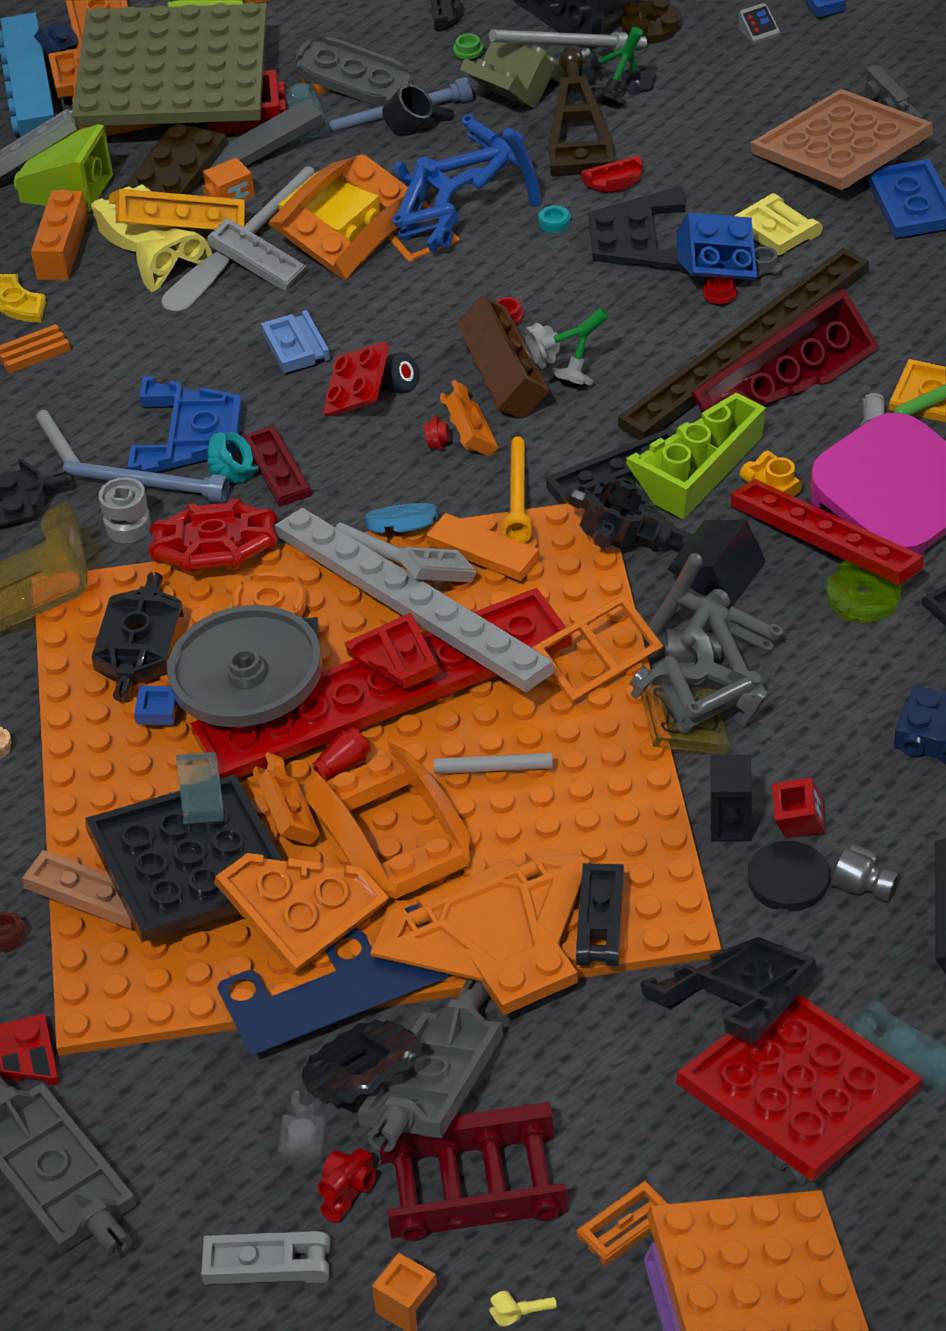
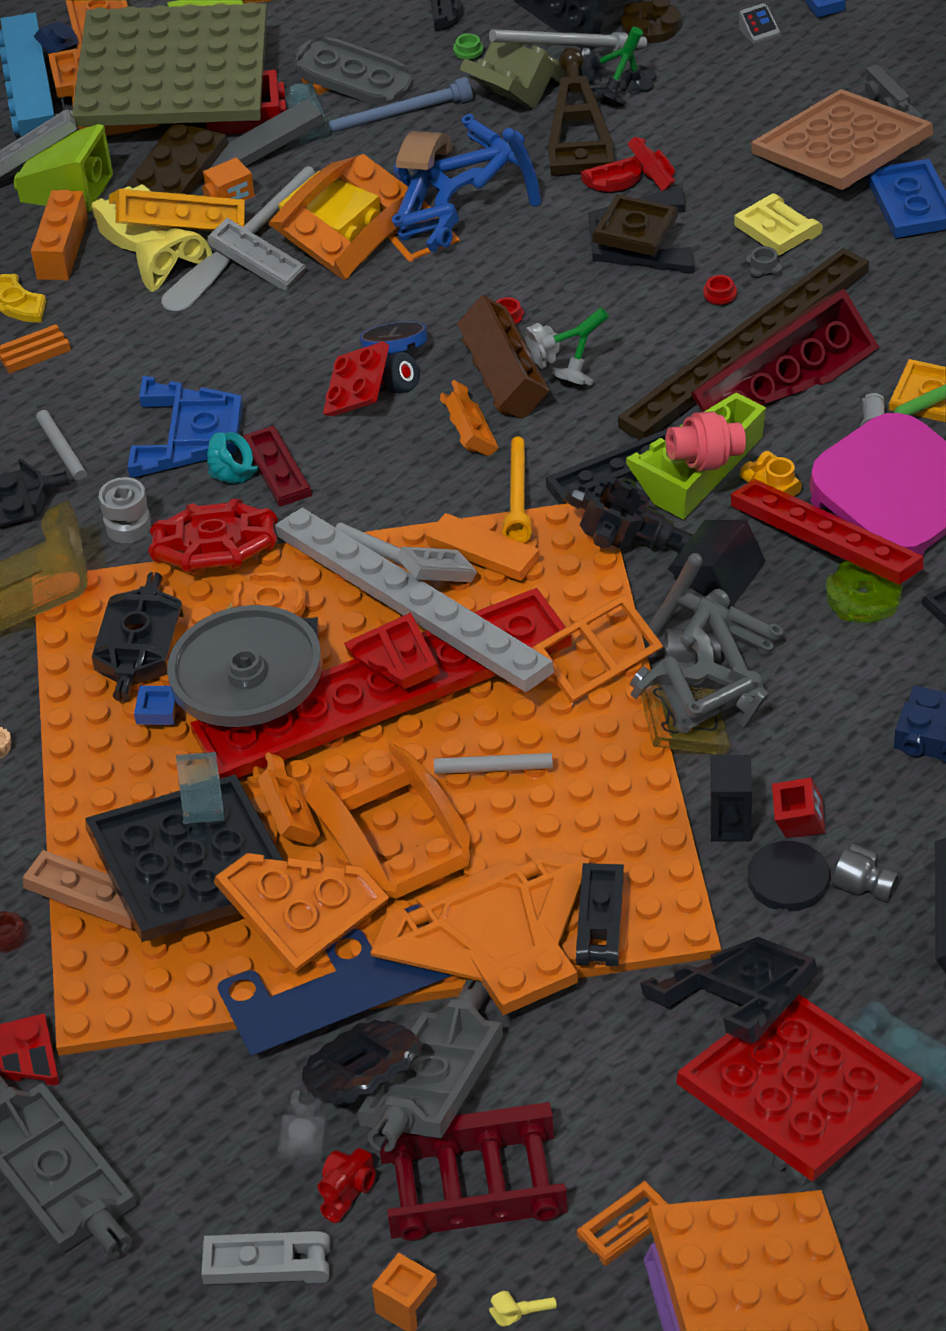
sand blue piece [63,461,229,503] -> none
medium blue plate [261,310,330,373] -> none
red cone [312,727,371,782] -> none
dark azure tile [365,503,438,533] -> none
black piece [382,84,453,136] -> none
red plate [424,416,451,451] -> none
teal tile [538,205,571,233] -> none
blue slope [676,213,757,280] -> none
none -> tile [360,321,428,355]
none -> medium nougat slope [396,131,453,170]
none -> dark brown plate [592,194,678,256]
none -> red plate [627,137,675,191]
none -> coral piece [665,411,746,471]

